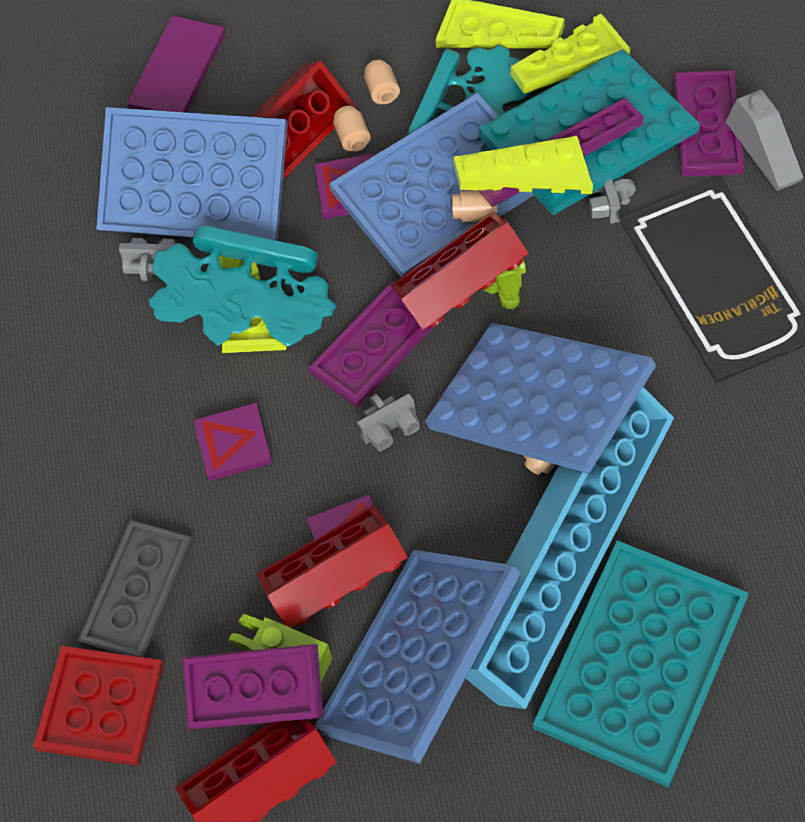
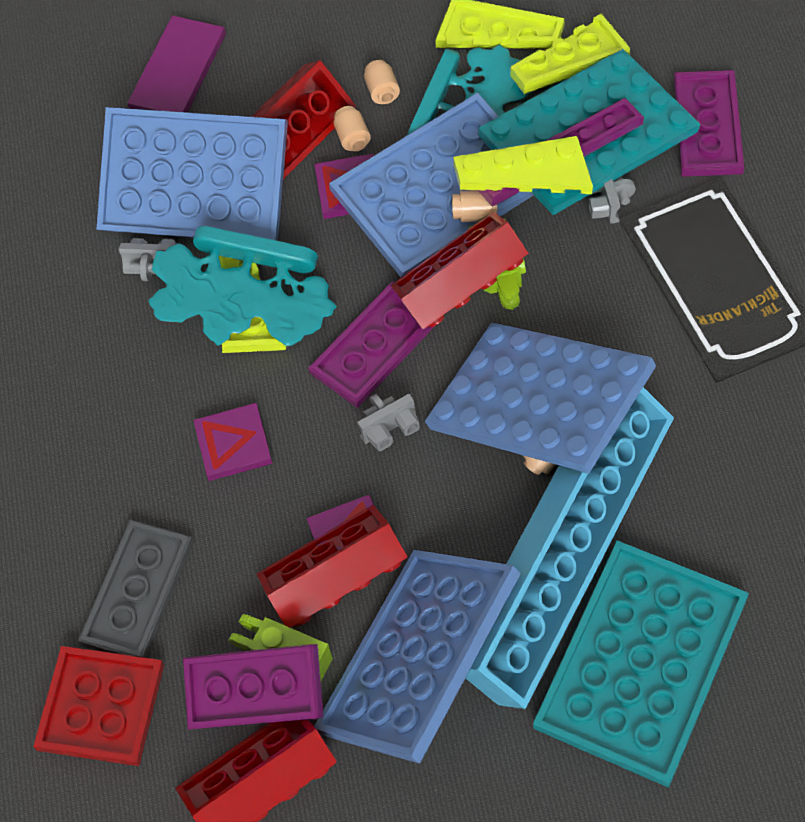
light grey slope [726,89,803,191] -> none

